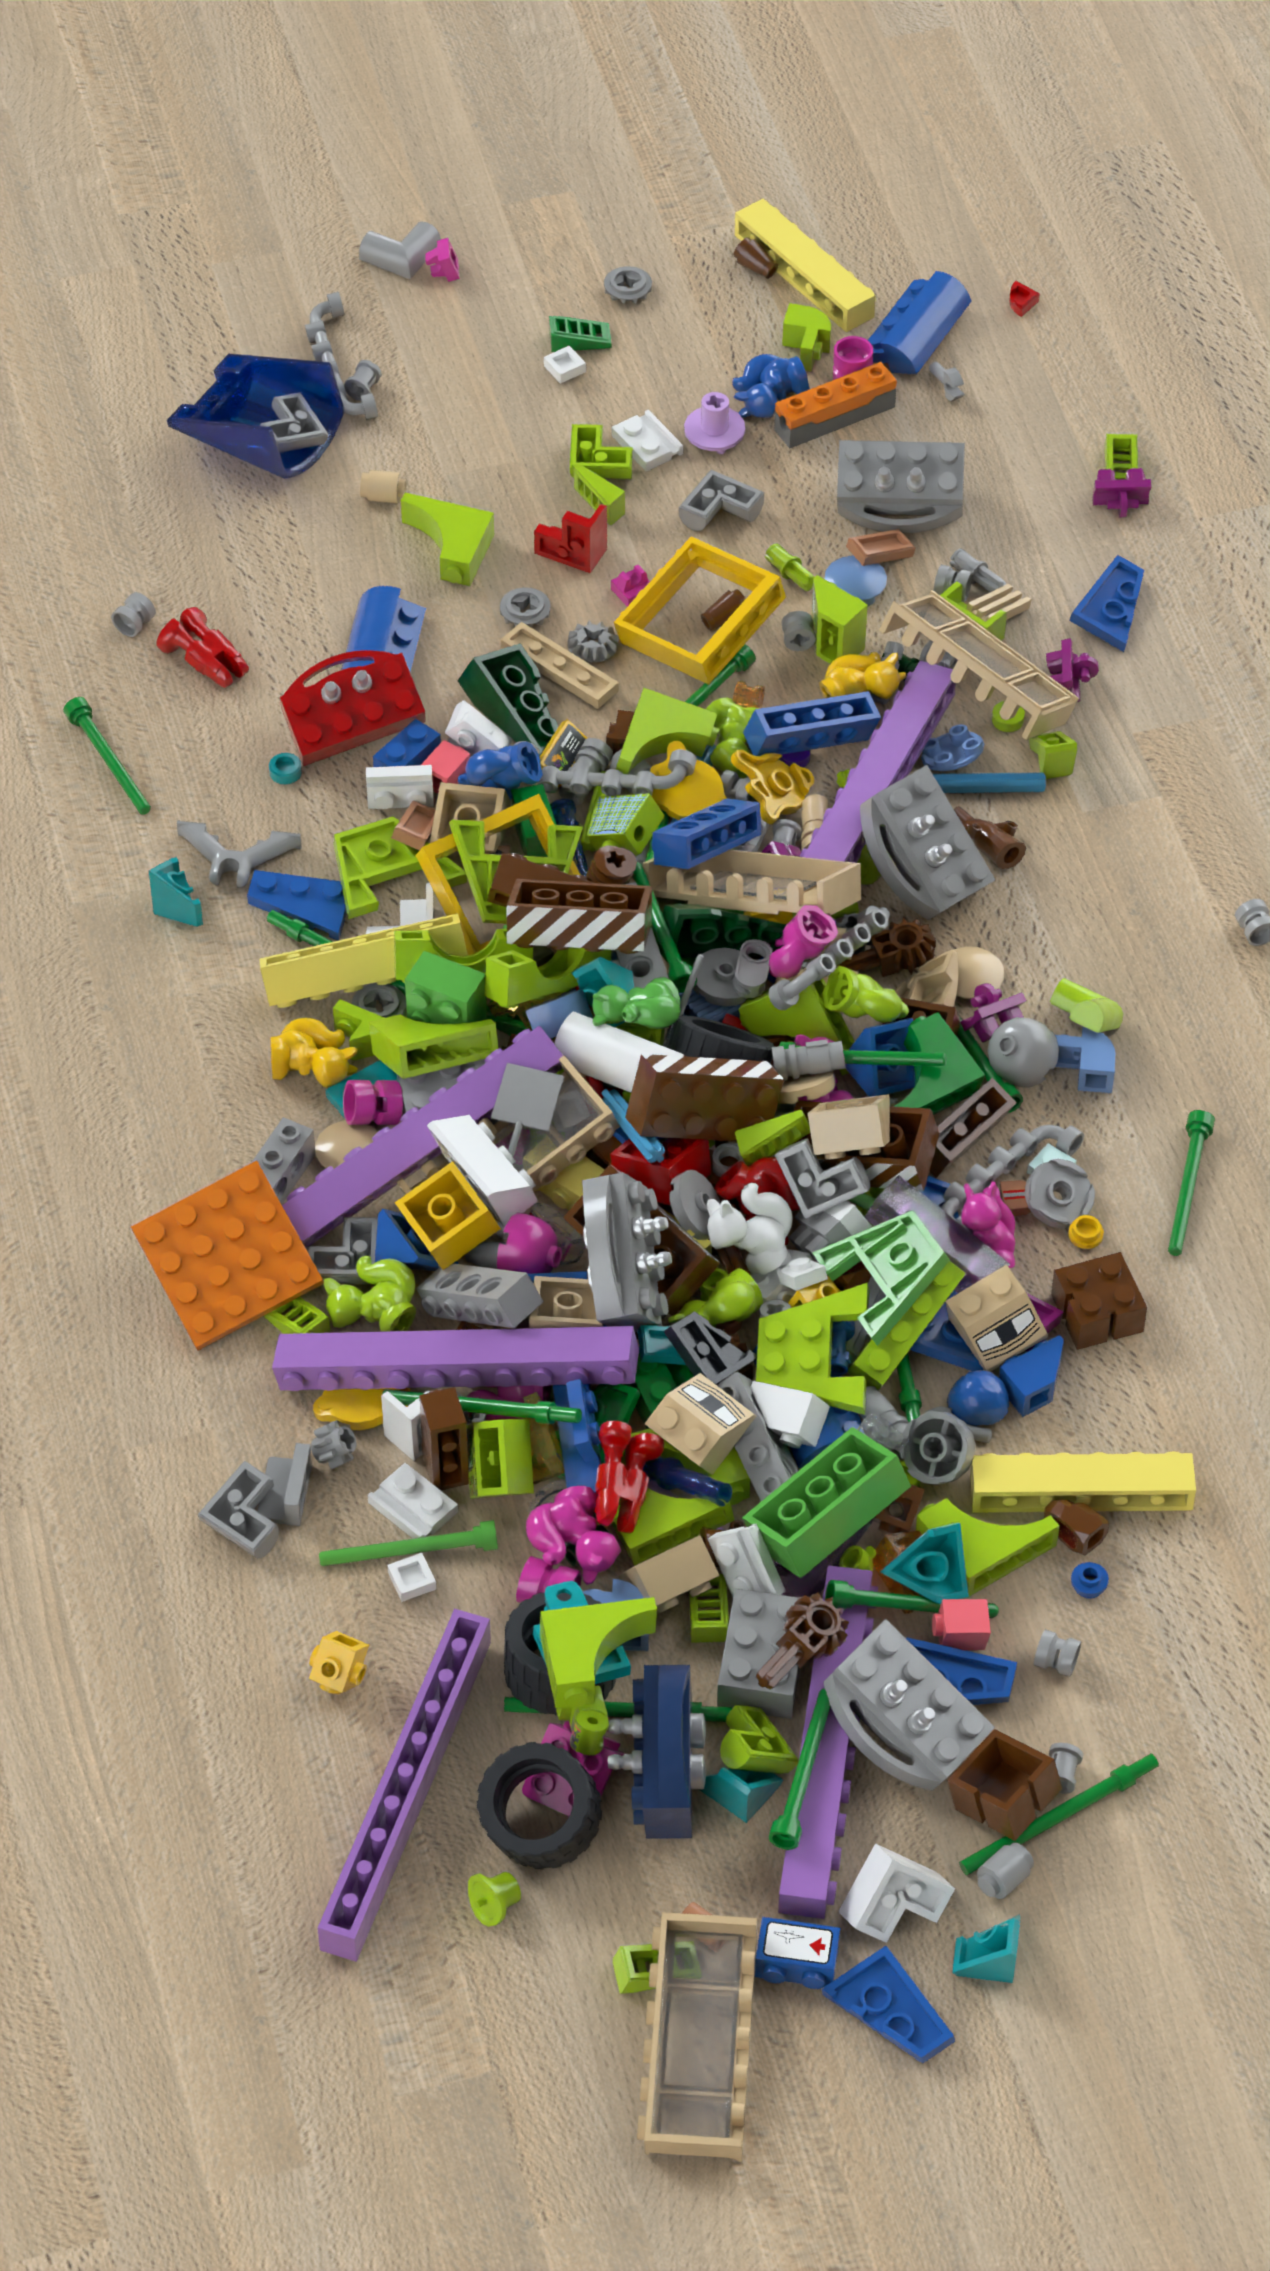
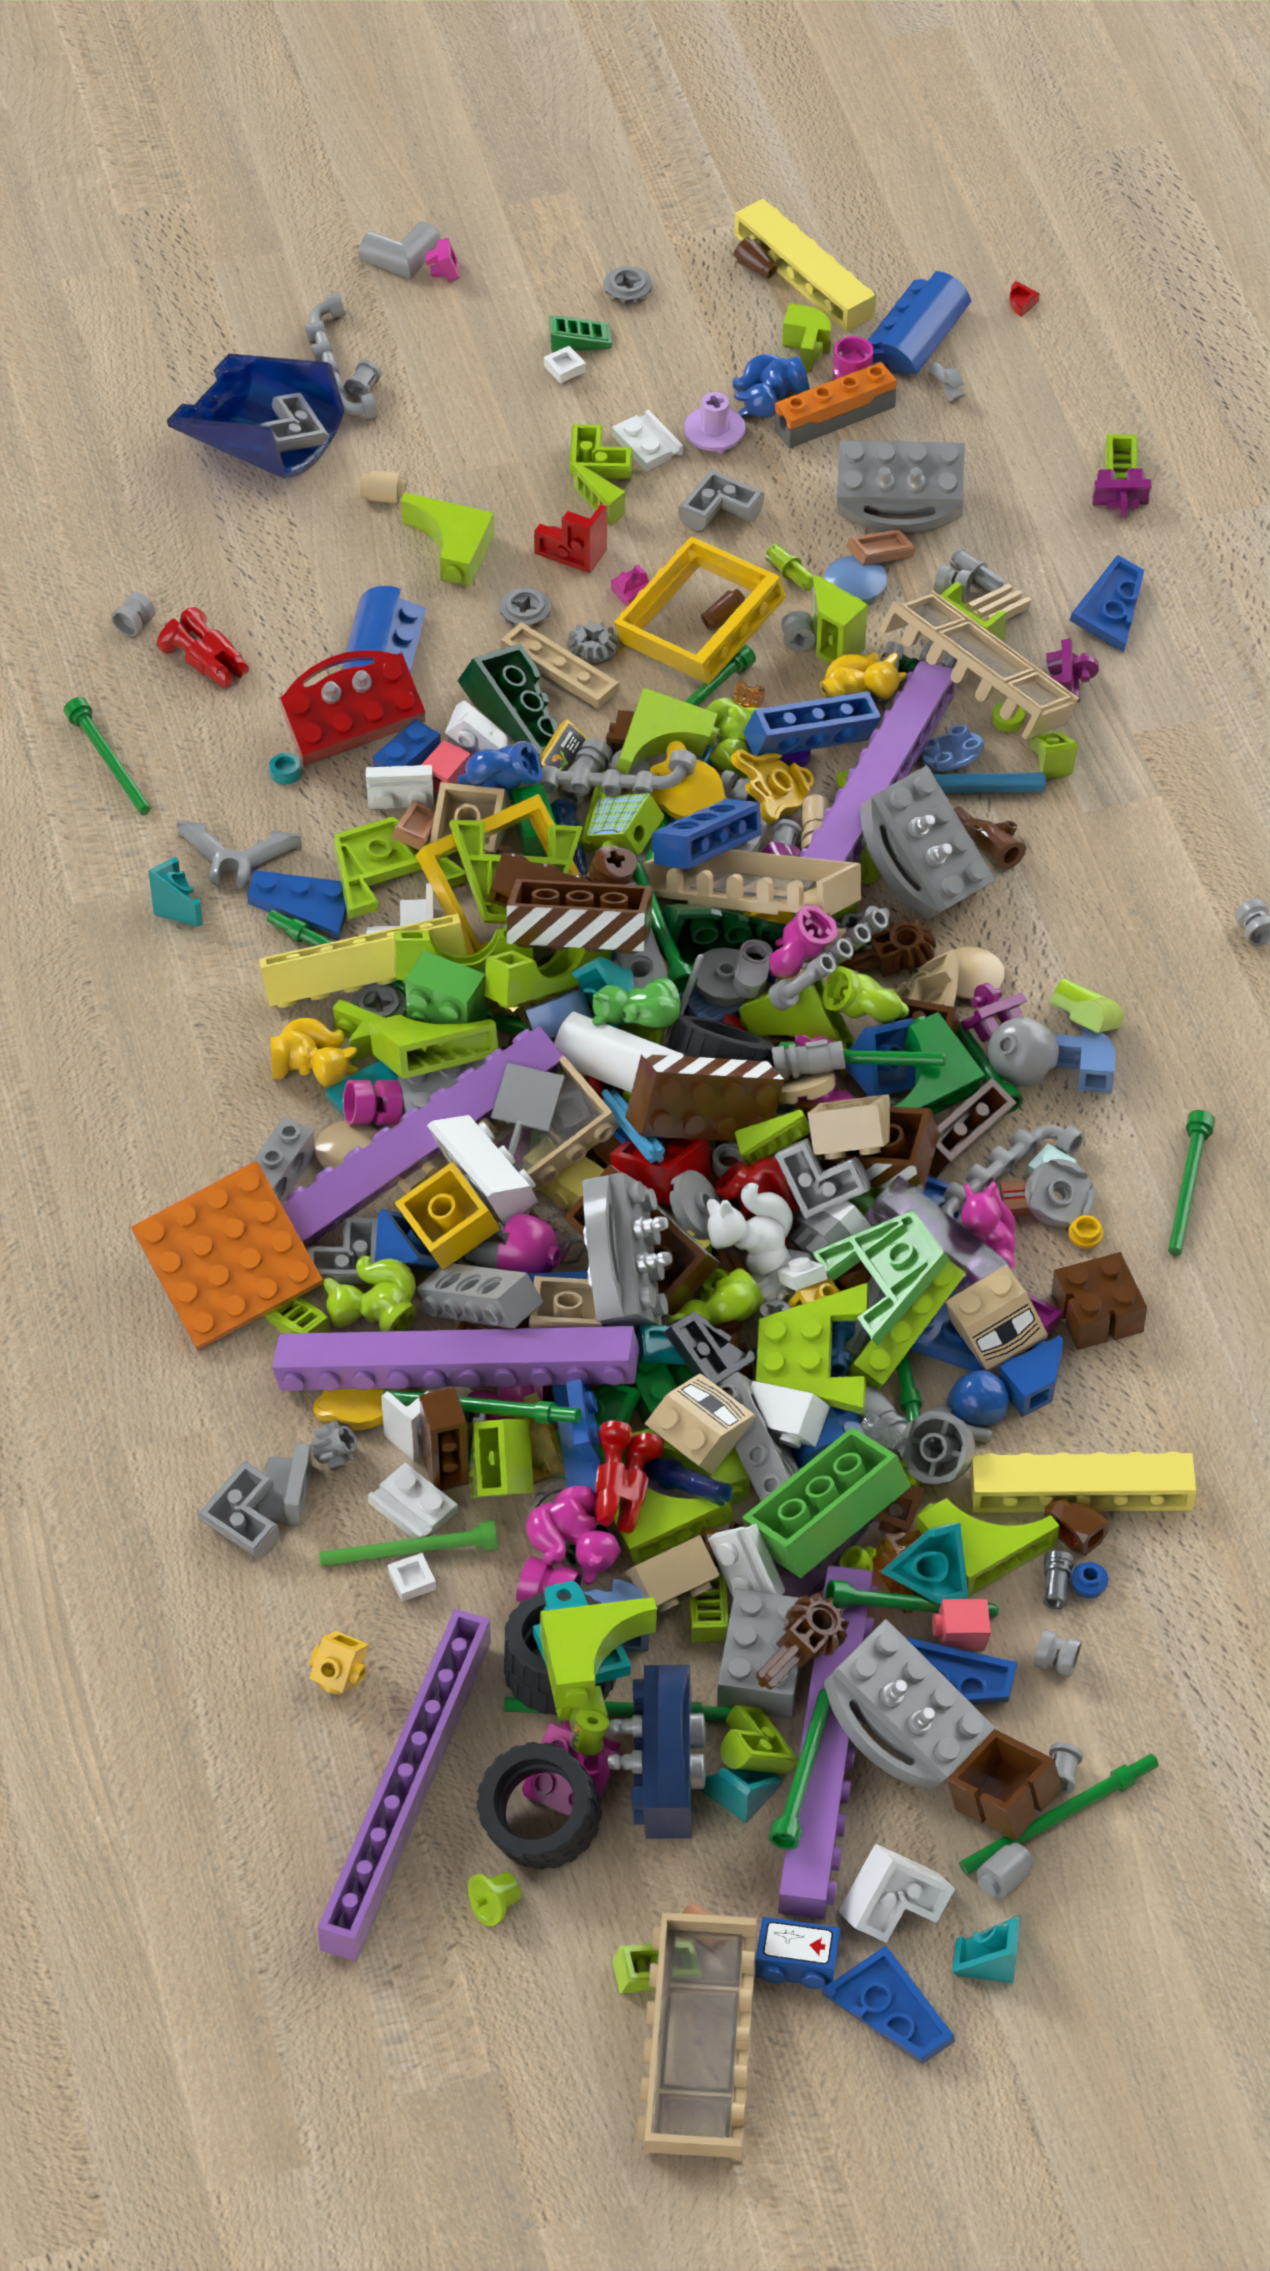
none -> dark grey pin [1043,1550,1074,1609]

